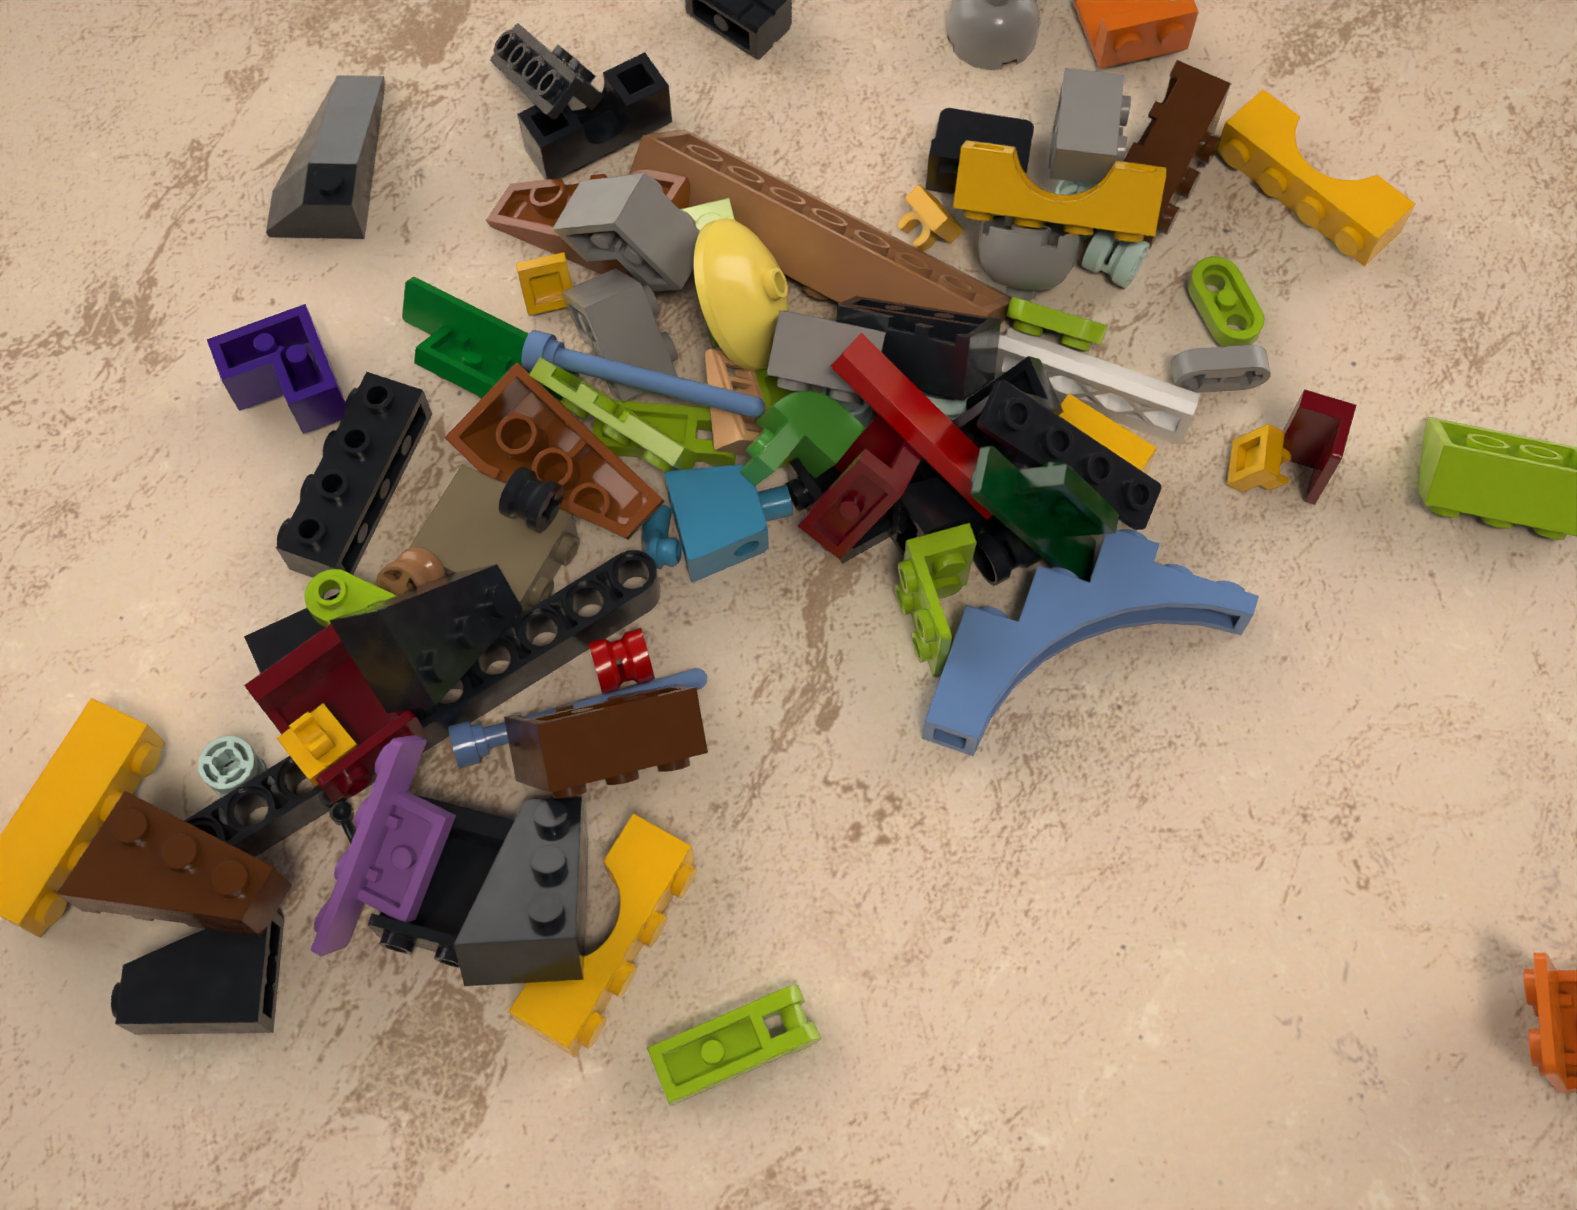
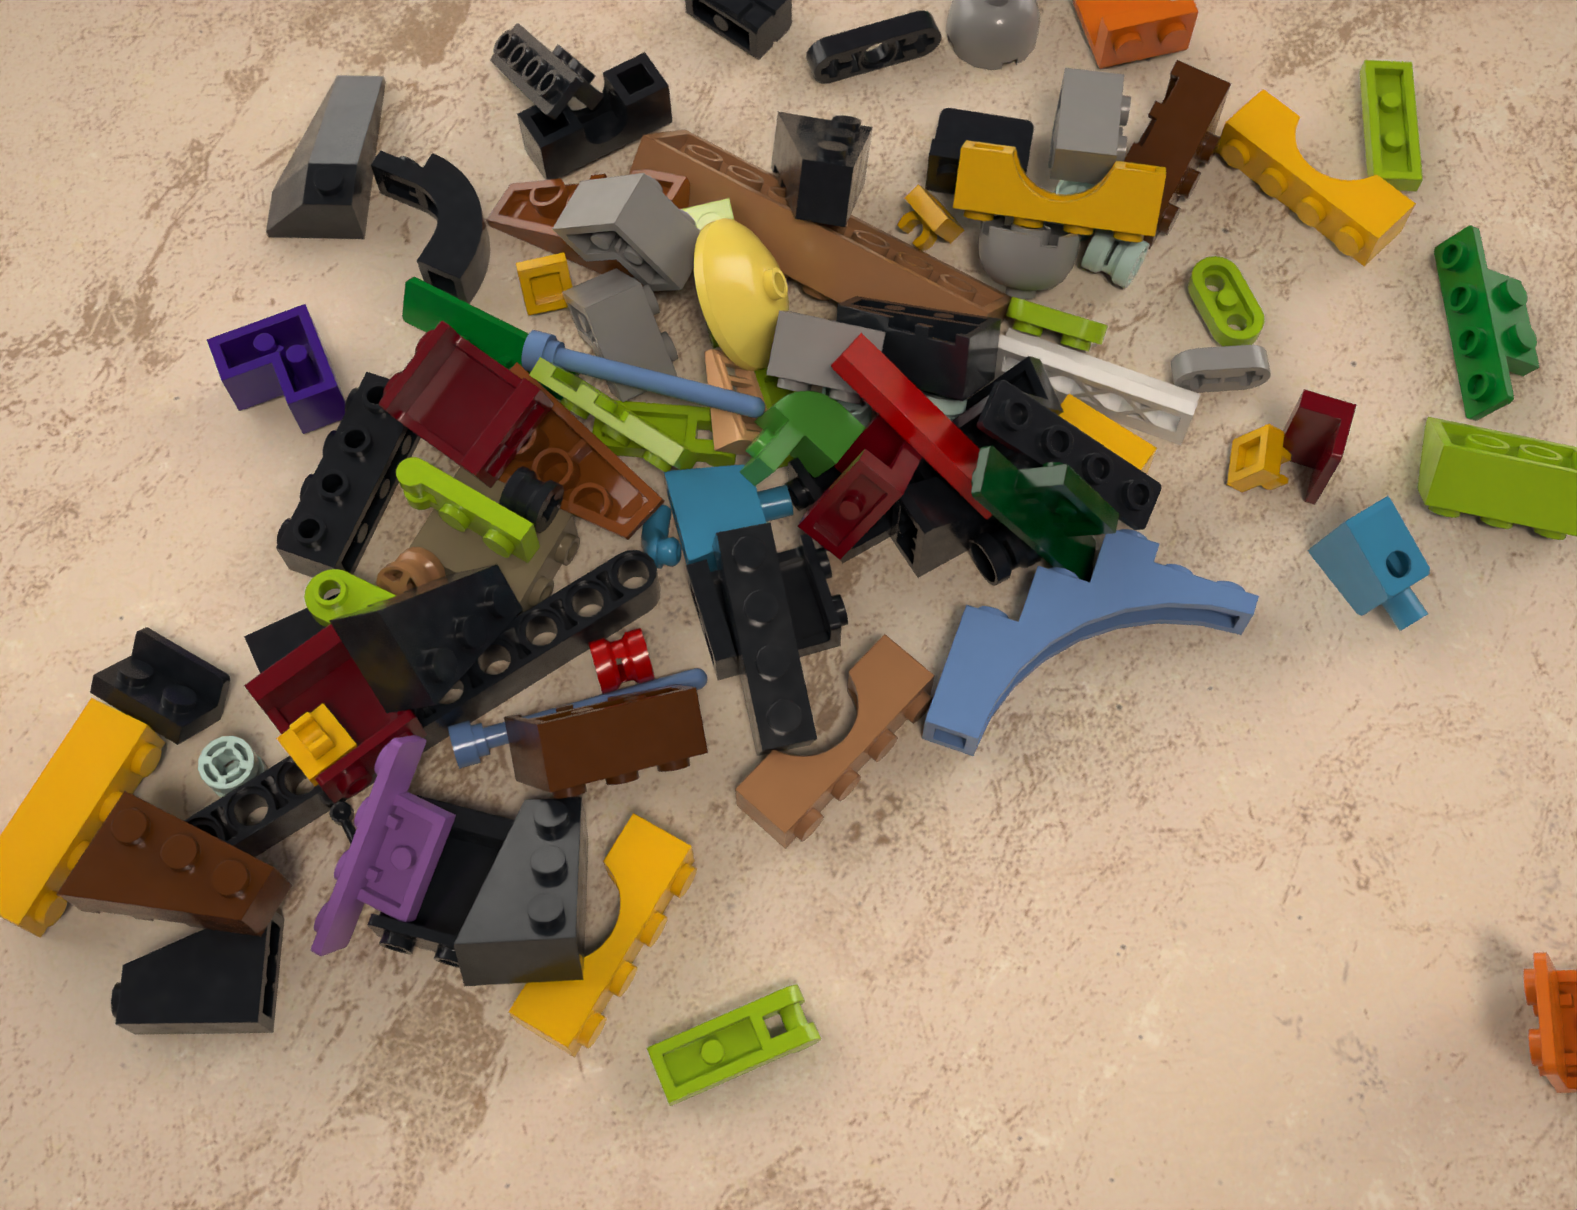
lime bracket [895,523,977,677] -> none
none -> black bracket [90,627,230,745]
none -> black arch [371,150,490,304]
none -> dark red panel [378,321,554,488]
none -> lime plate [396,457,540,563]
none -> black panel [686,534,848,680]
none -> black brick [712,522,817,756]
none -> medium nougat arch [735,634,935,849]
none -> black wedge [771,112,873,227]
none -> black beam [806,10,942,83]
none -> dark azure torso [1308,496,1430,631]
none -> lime plate [1359,60,1423,191]
none -> green bracket [1434,225,1540,421]

